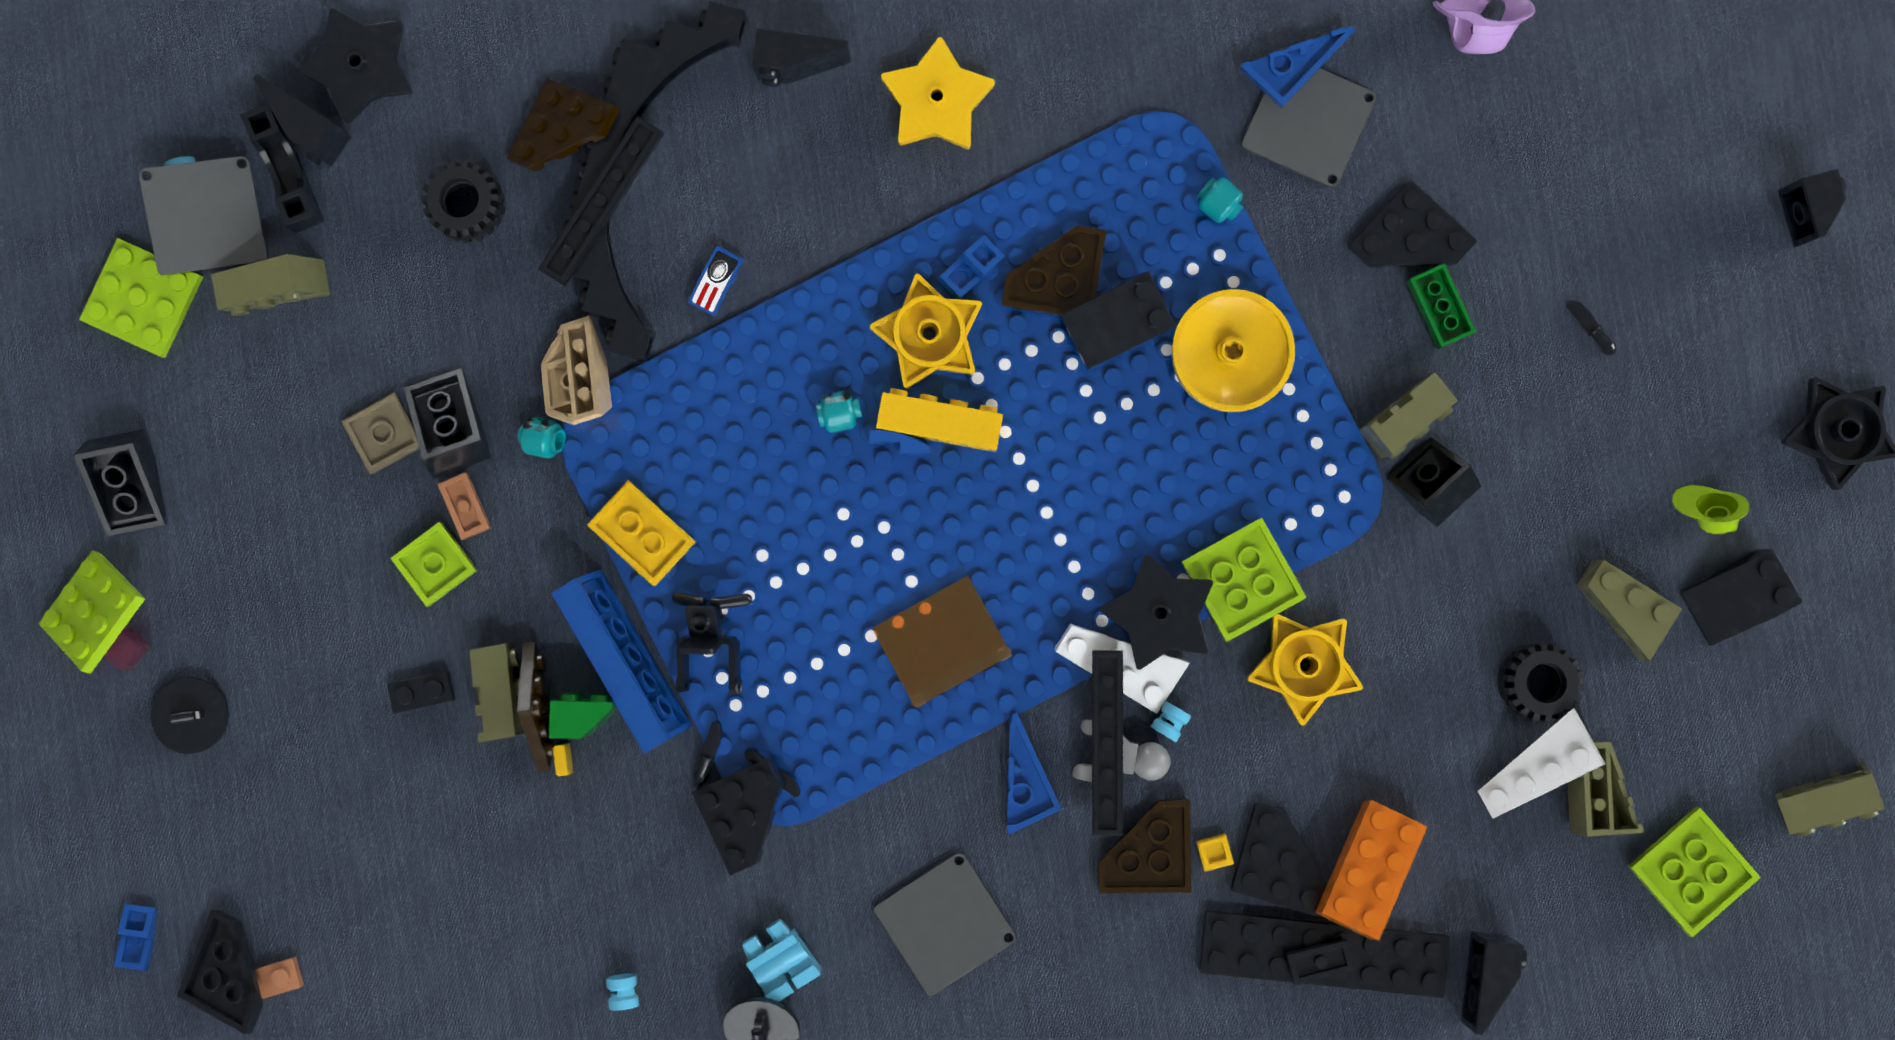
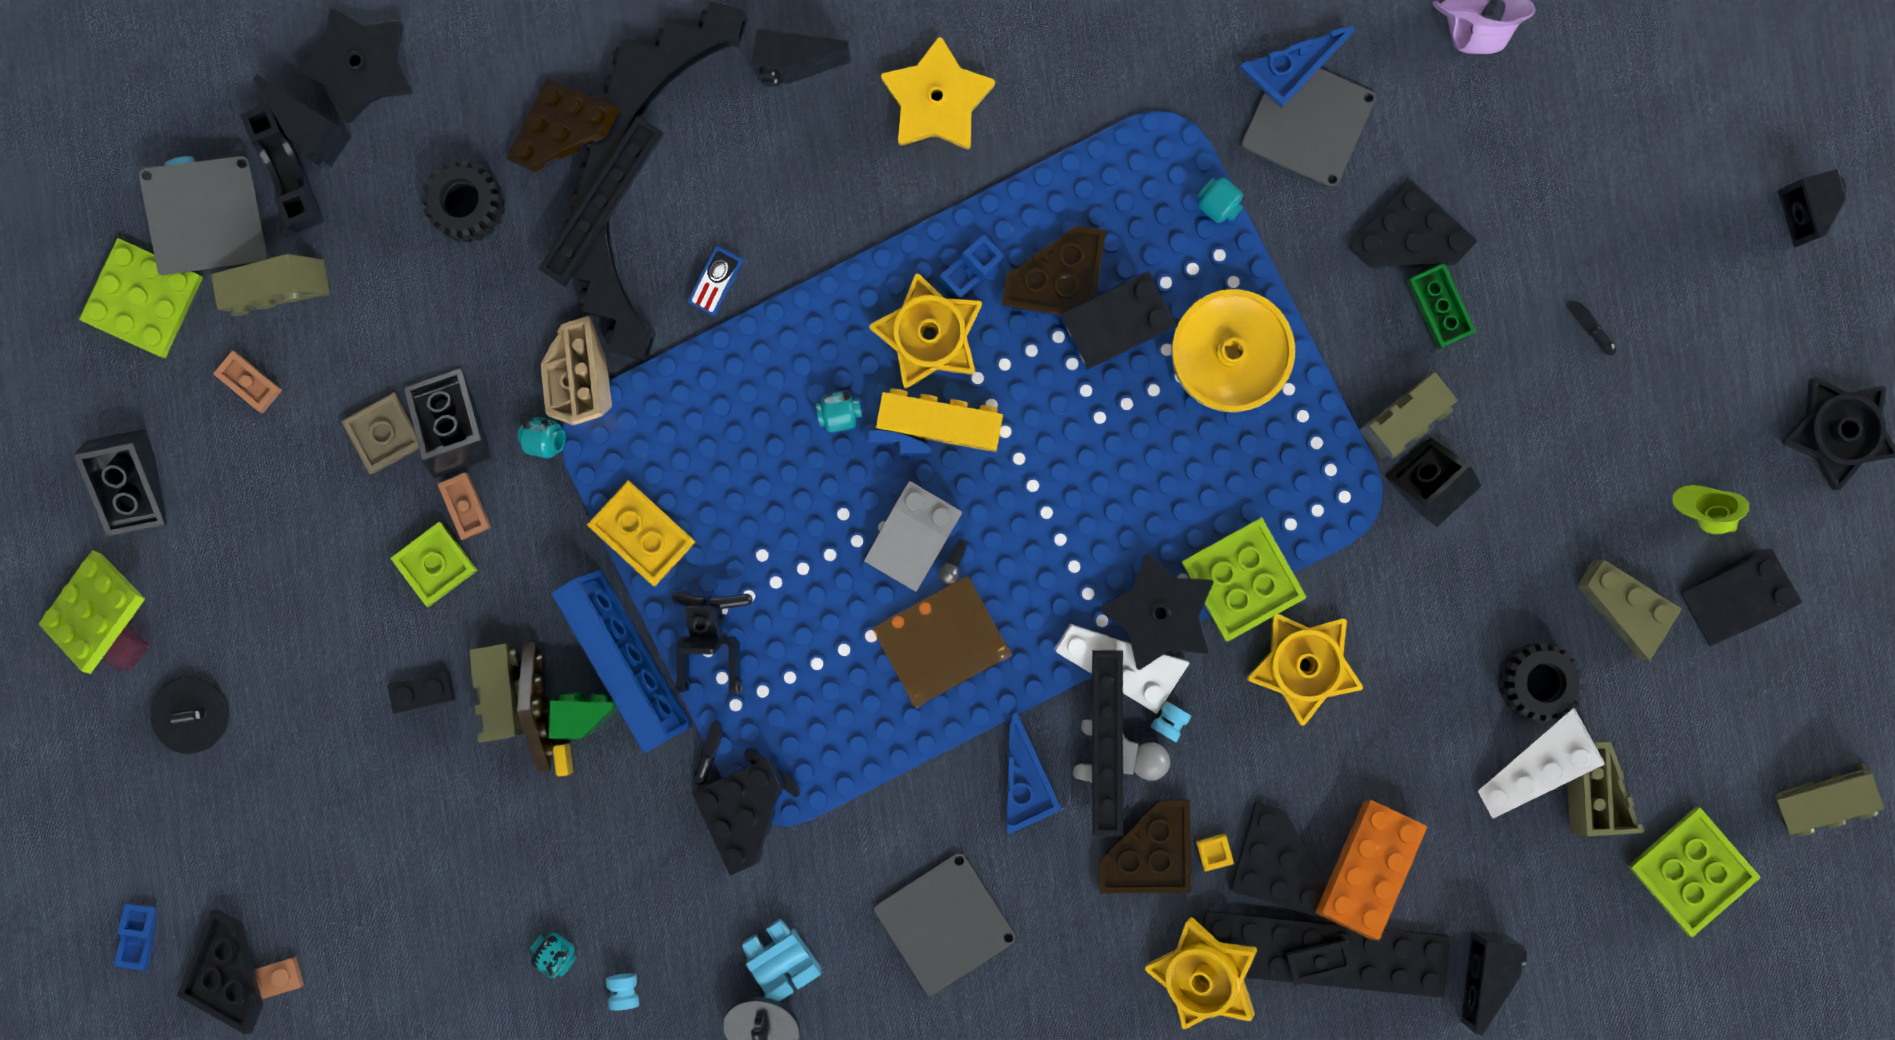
none -> nougat plate [213,351,282,413]
none -> teal head [529,932,577,978]
none -> light grey slope [864,481,962,592]
none -> piece [938,539,968,584]
none -> yellow plate [1145,917,1257,1029]

